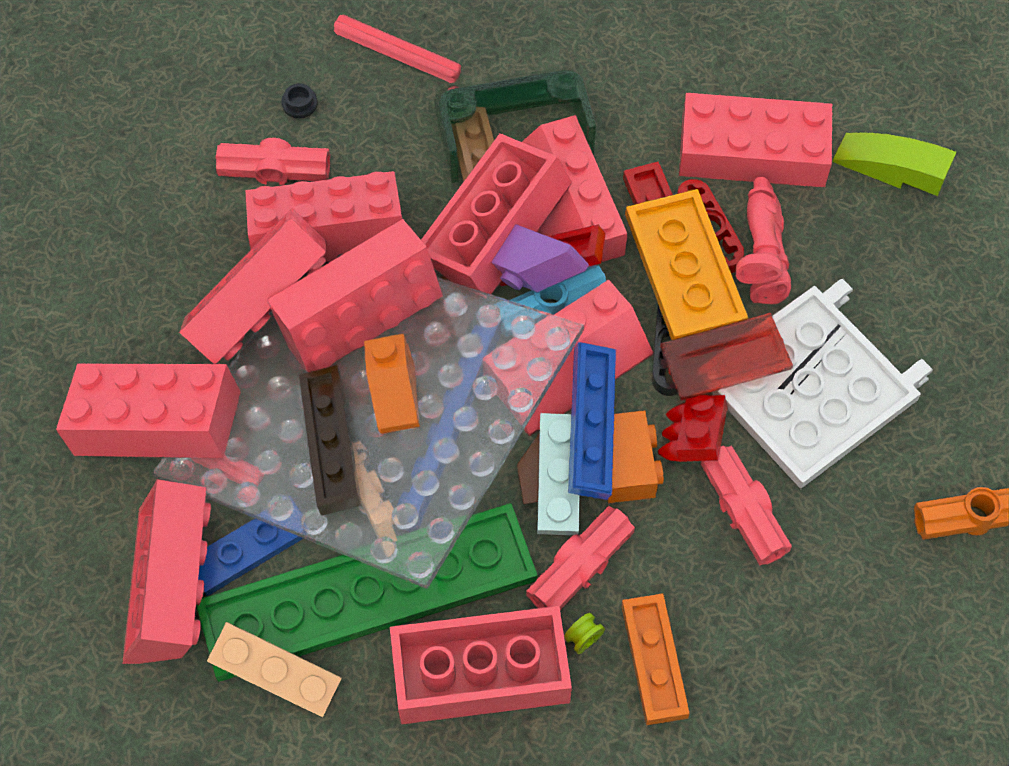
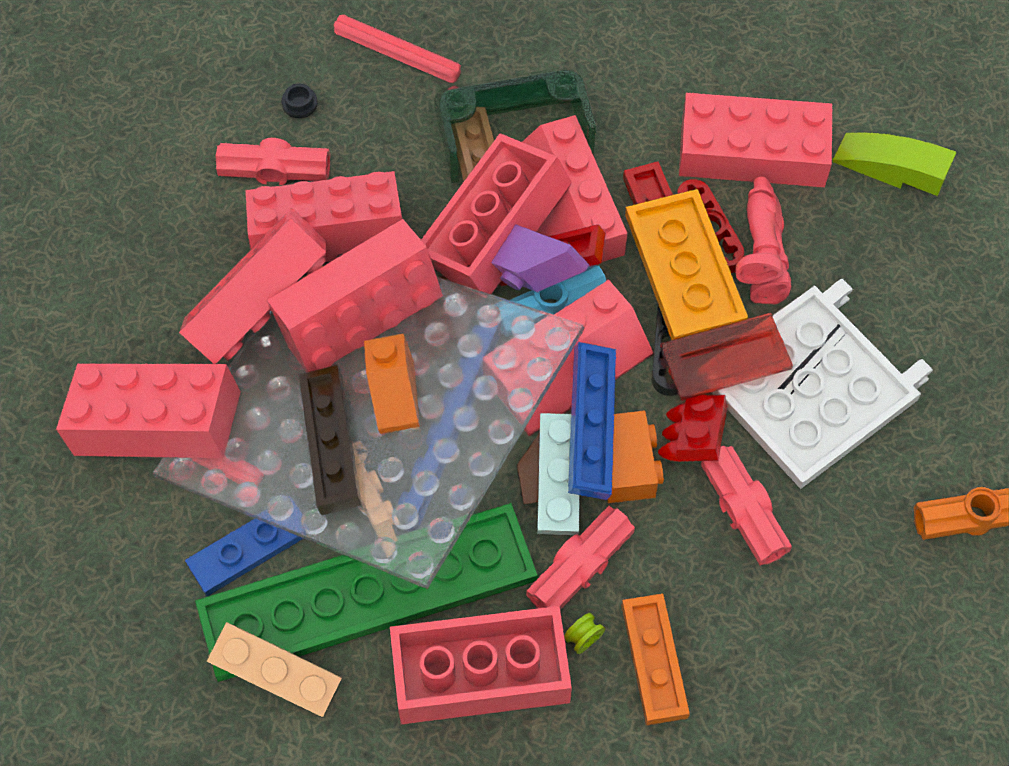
coral slope [122,479,211,664] -> none

